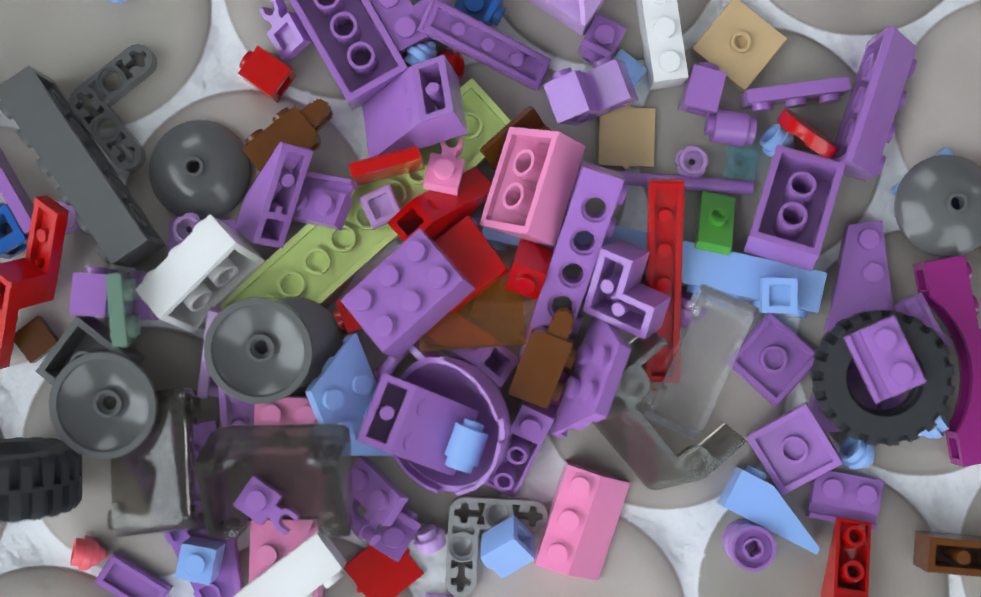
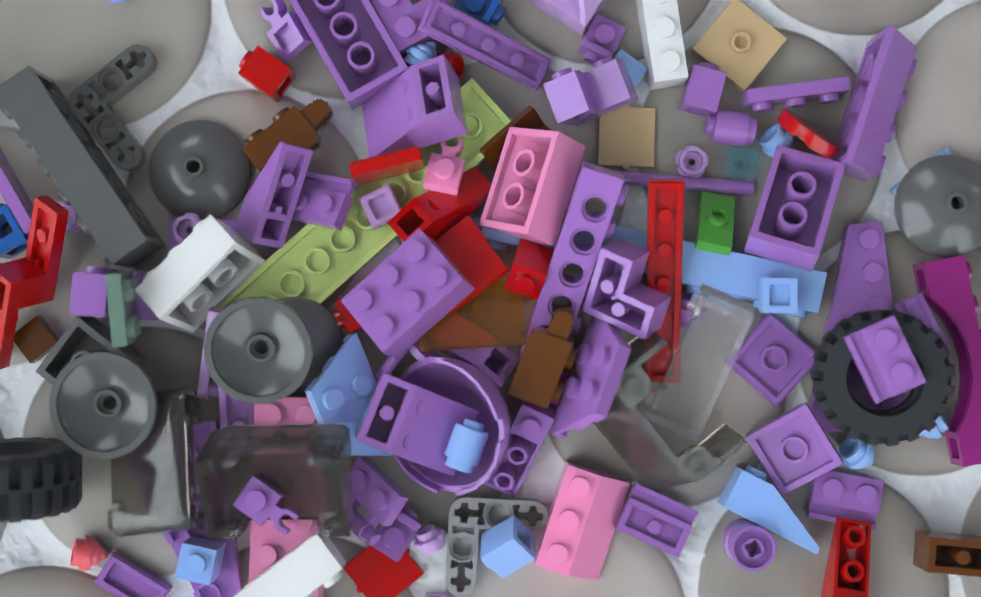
none -> medium lavender plate [614,482,698,558]

